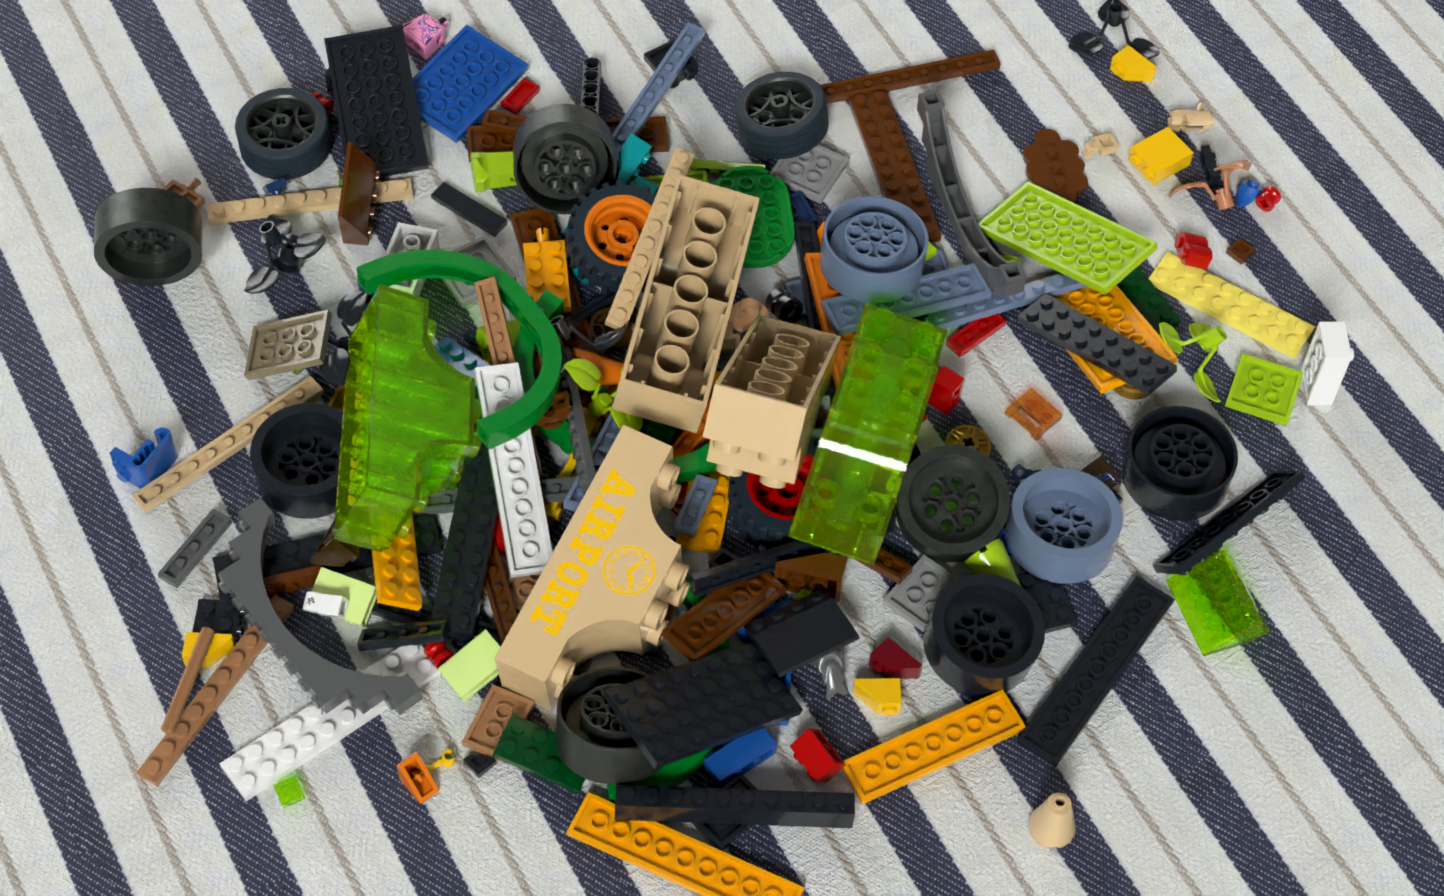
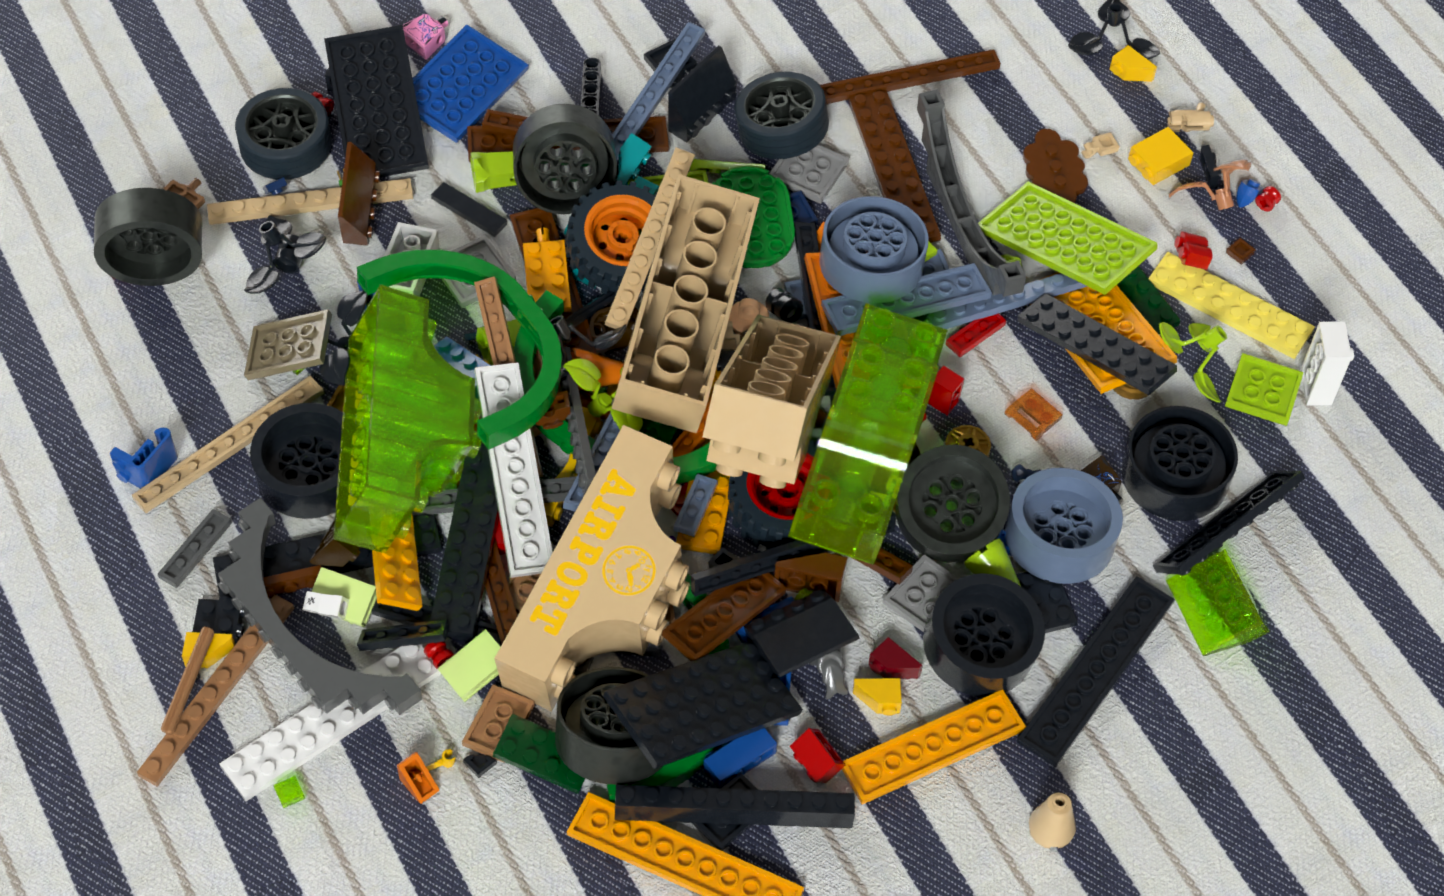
red tile [500,78,540,115] -> none
none -> black slope [668,45,737,143]

